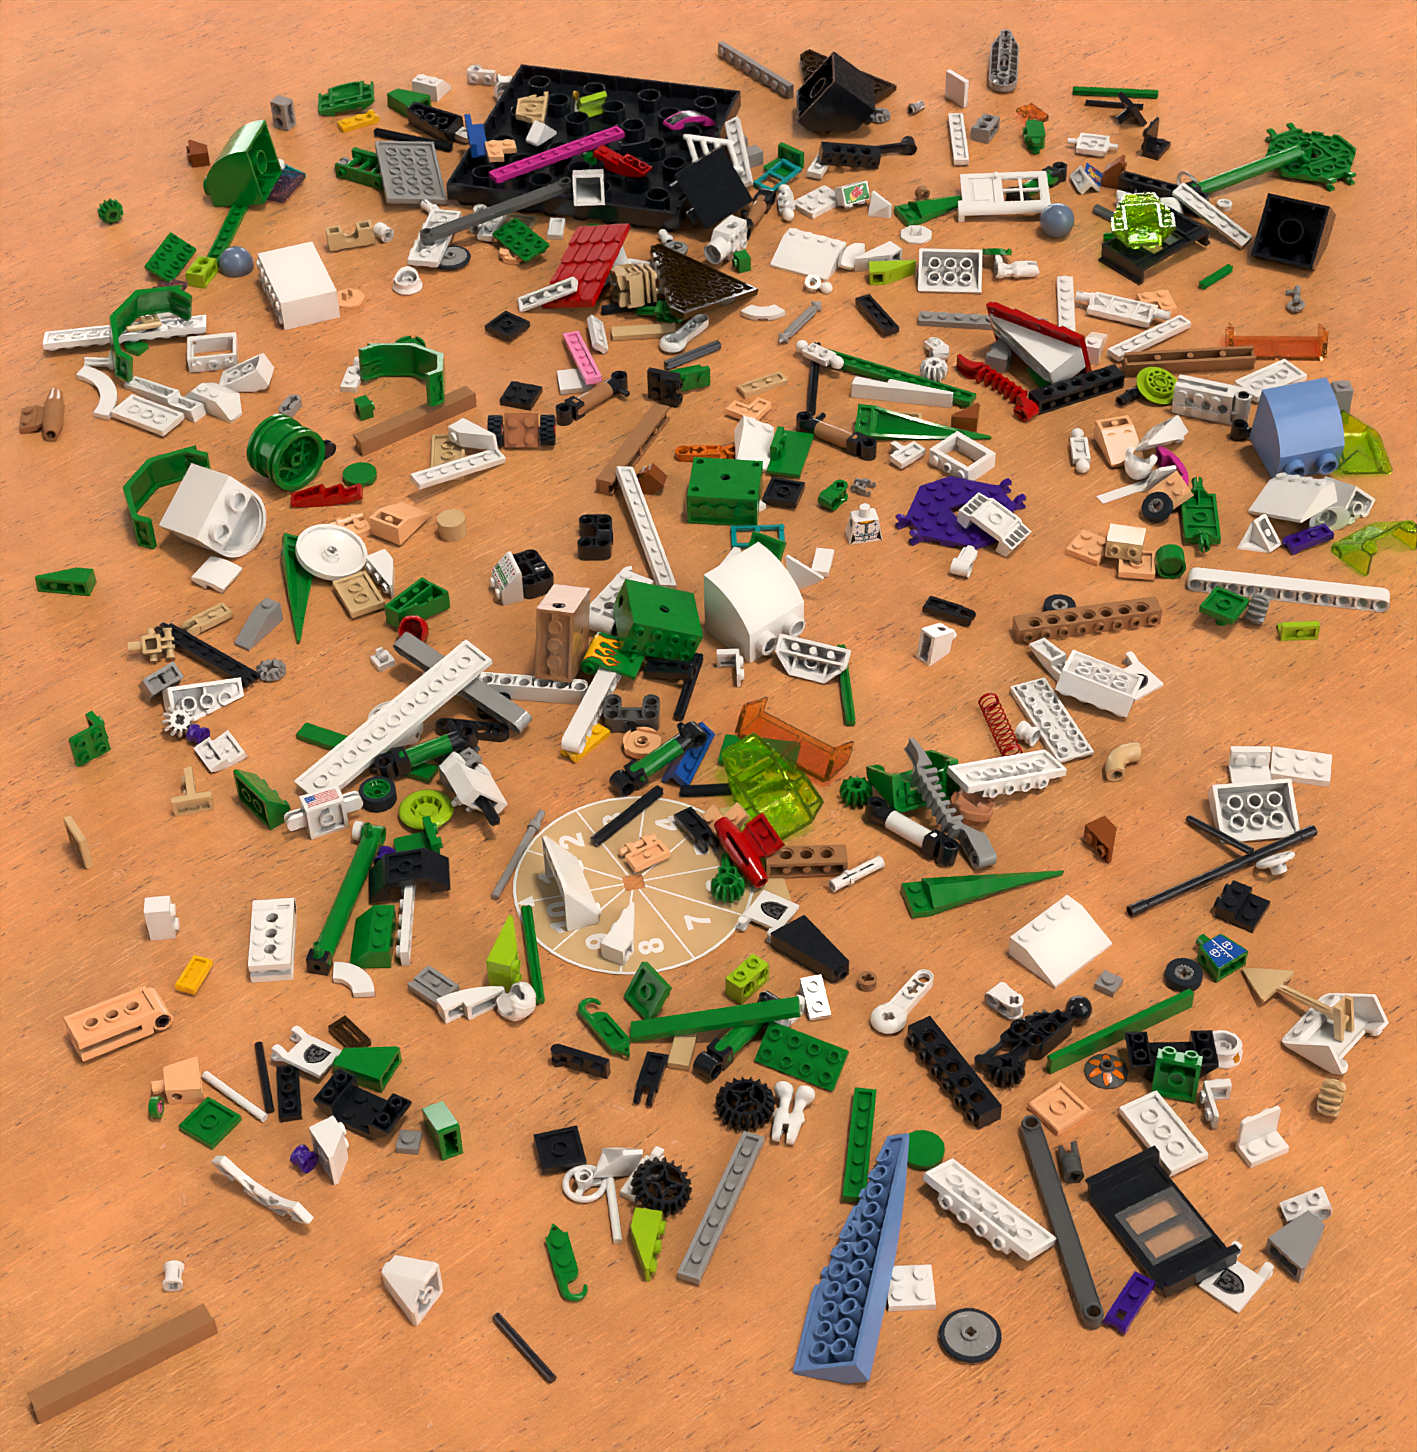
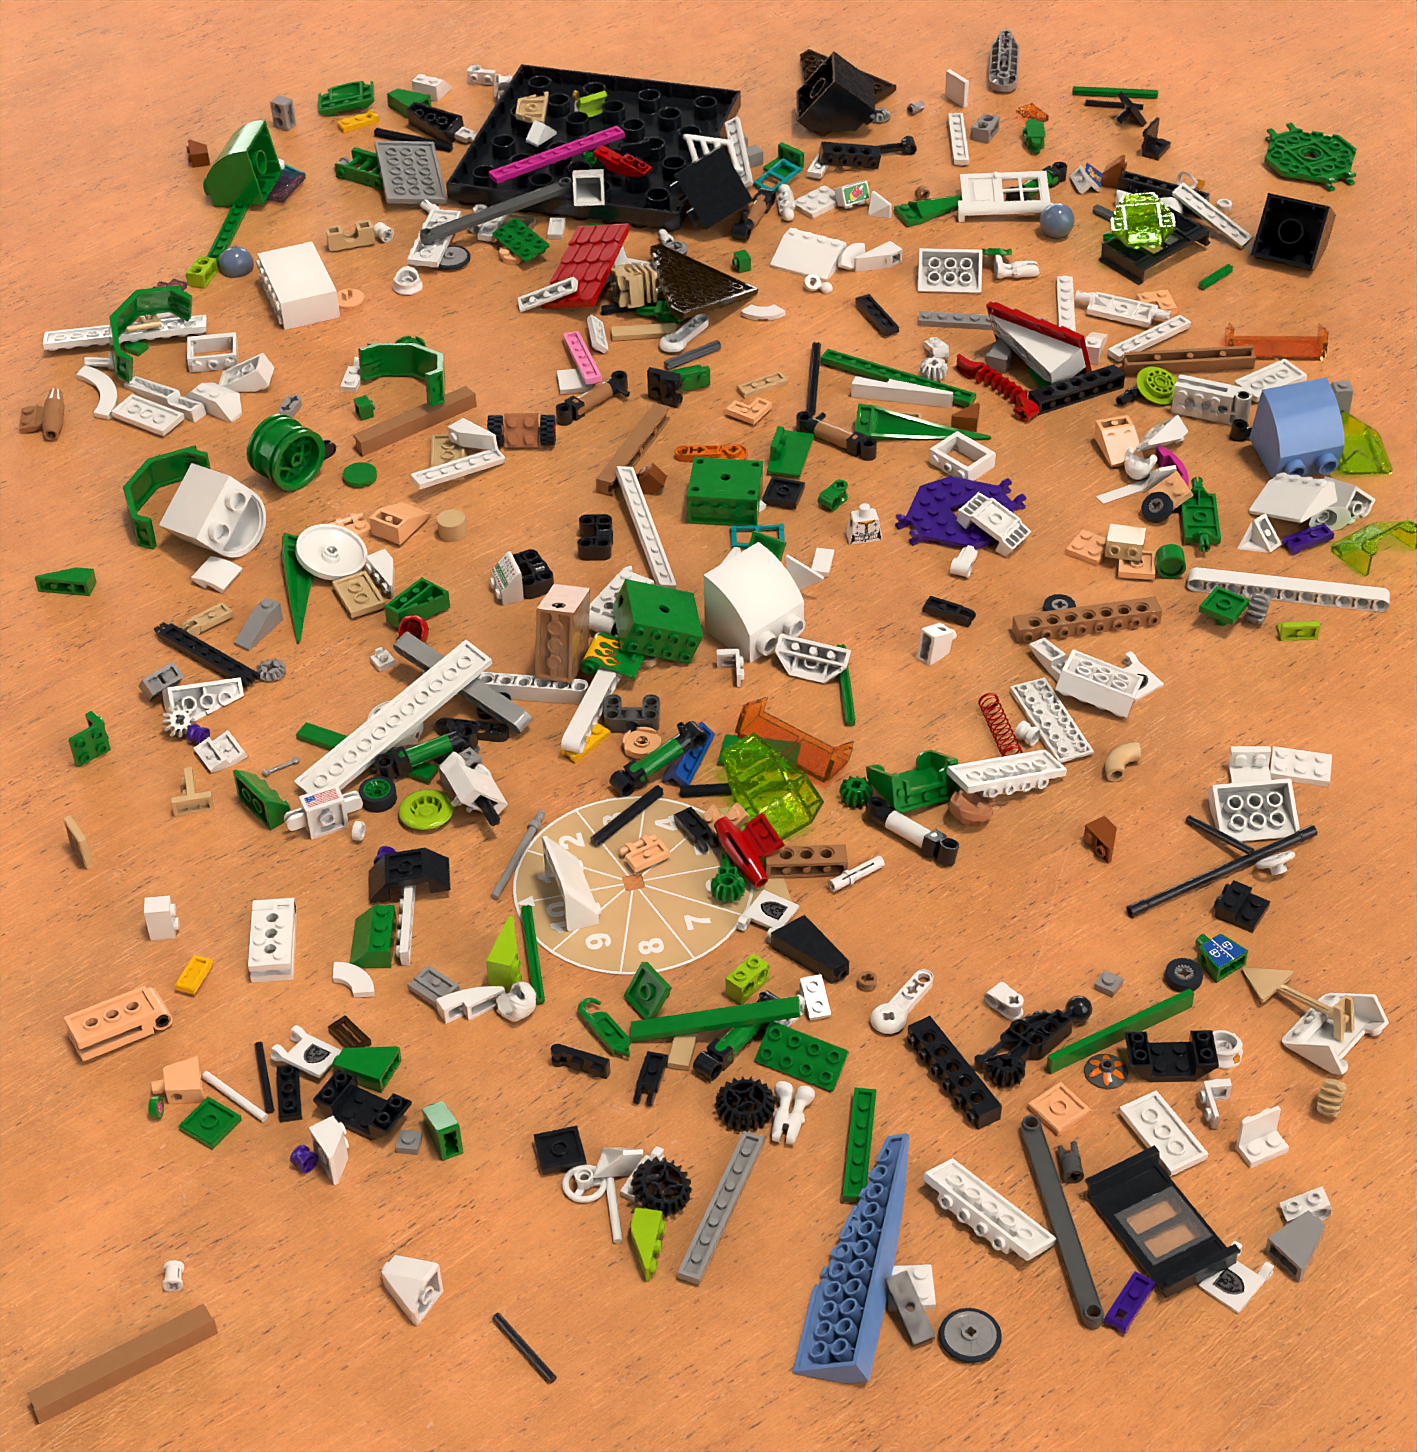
green gear [97,198,124,224] -> none
tan piece [128,628,175,662] -> none
green bracket [144,232,196,284] -> none
white tile [211,1155,314,1224] -> none
red slope [290,483,363,508] -> none
green piece [306,822,386,976] -> none
green bracket [393,816,443,854] -> none
blue panel [464,114,487,158] -> none
light nougat plate [485,139,516,162] -> none
black plate [485,311,530,342] -> none
black plate [499,381,543,411] -> none
green plate [545,1224,588,1302] -> none
white slope [600,902,635,966] -> none
black plate [643,659,698,682] -> none
dark pink slope [663,111,716,130] -> none
black axle [674,652,704,721] -> none
white brick [703,215,748,264] -> none
light grey plate [718,41,794,99] -> none
white slope [734,415,774,473] -> none
light grey wheel [778,301,822,343] -> none
white plate [795,340,844,369] -> none
light grey piece [850,478,876,497] -> none
lime slope [868,260,916,285] -> none
white hinge [889,441,926,469] -> none
white piece [901,225,932,245] -> none
green plate [901,870,1064,918] -> none
light grey piece [904,738,997,869] -> none
green tile [907,1130,945,1171] -> none
white slope [1008,895,1112,989] -> none
white plate [1067,133,1118,157] -> none
white plate [1070,428,1091,473] -> none
green plate [1151,1046,1203,1103] -> none
green piece [1185,140,1312,193] -> none
light grey piece [1286,285,1305,313] -> none
none -> light grey hinge [262,757,300,777]
none -> tile [885,1270,936,1347]

